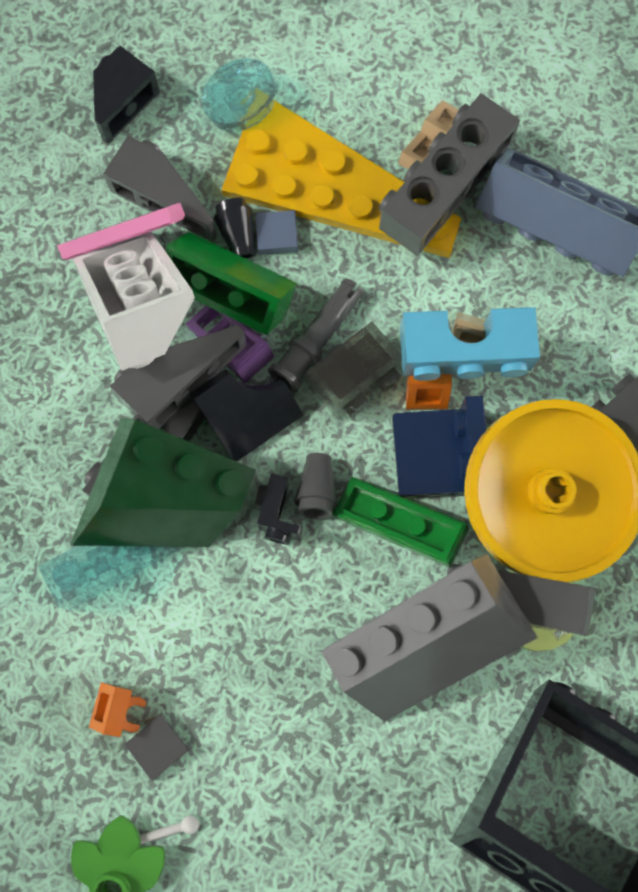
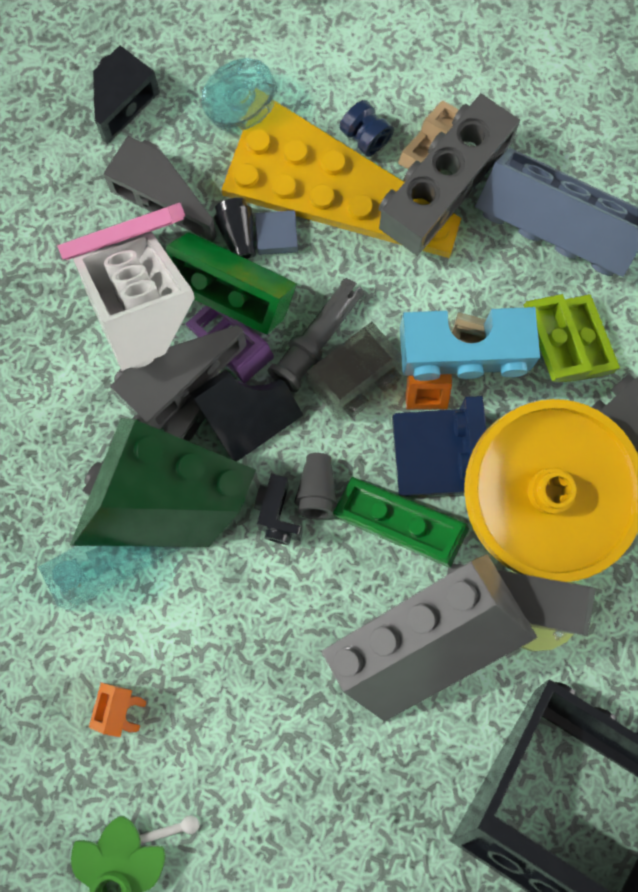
dark grey tile [124,714,190,781] -> none
none -> dark blue wheel [339,100,394,157]
none -> lime slope [523,294,620,382]

